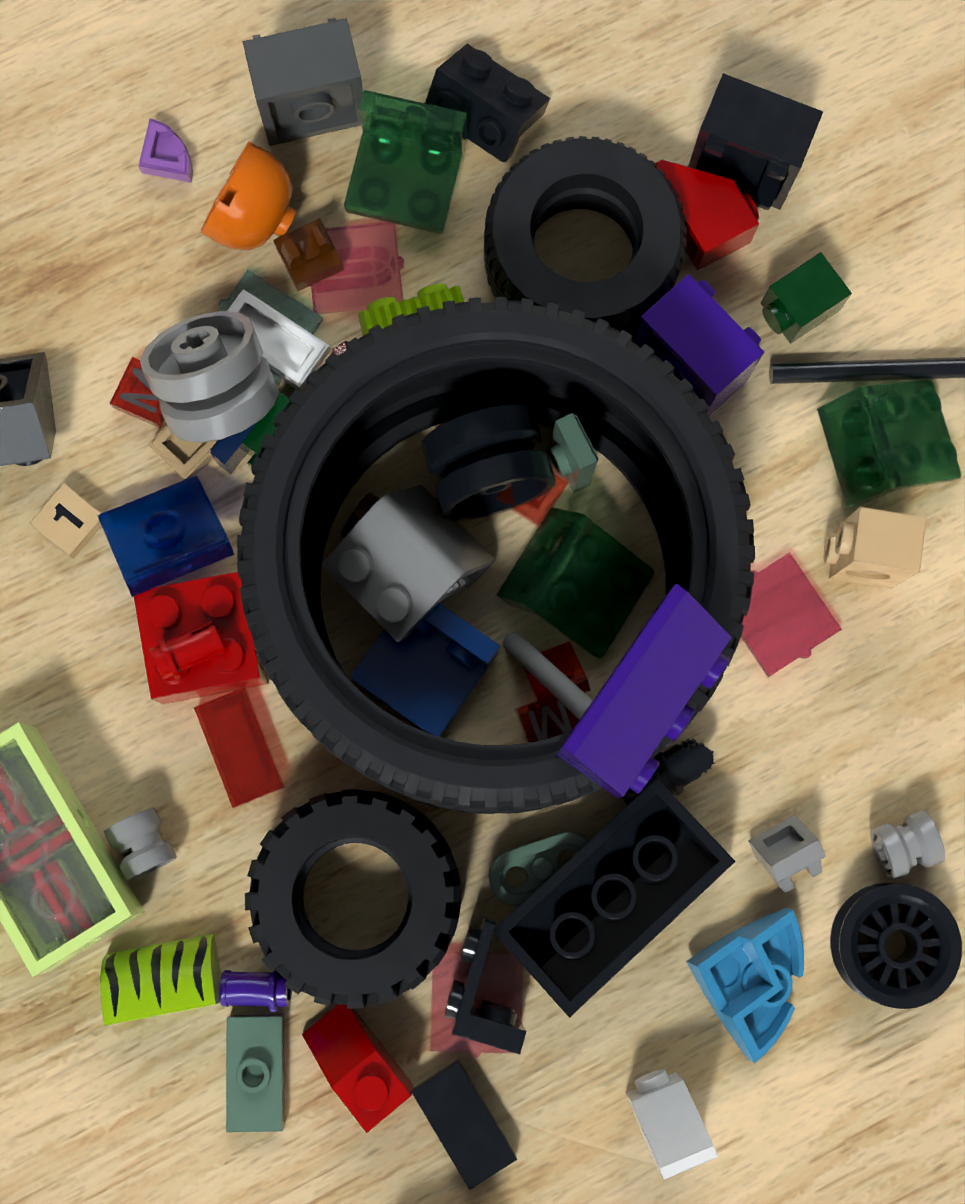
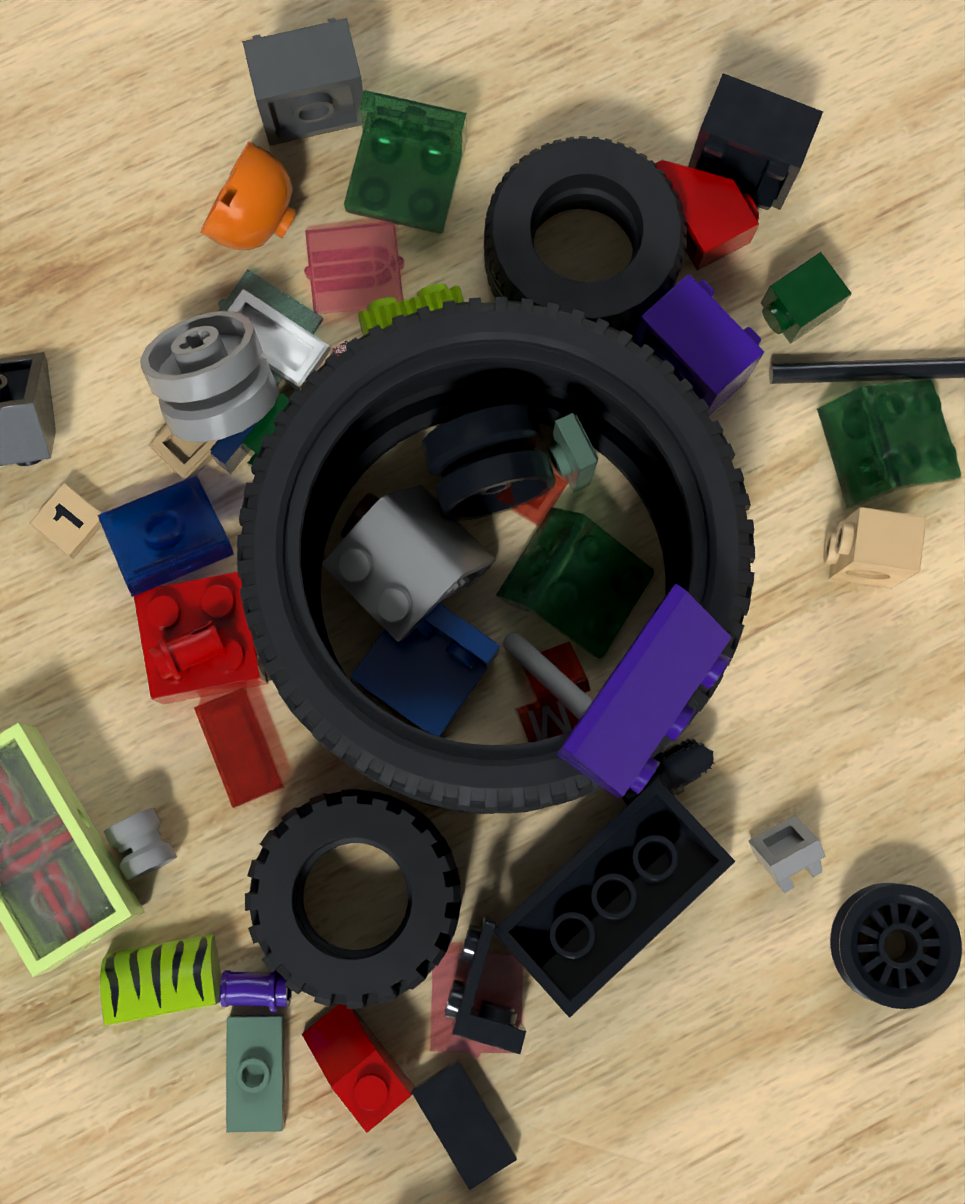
clear red tile [110,357,165,428] -> none
medium lavender tile [138,119,193,183] -> none
reddish brown tile [273,218,344,292] -> none
black bracket [424,43,551,163] -> none
sand green plate [489,832,589,906] -> none
white slope [626,1069,718,1180] -> none
dark azure brick [686,908,804,1063] -> none
clear pink piece [741,552,842,677] -> none
light grey wheel [870,810,945,880] -> none

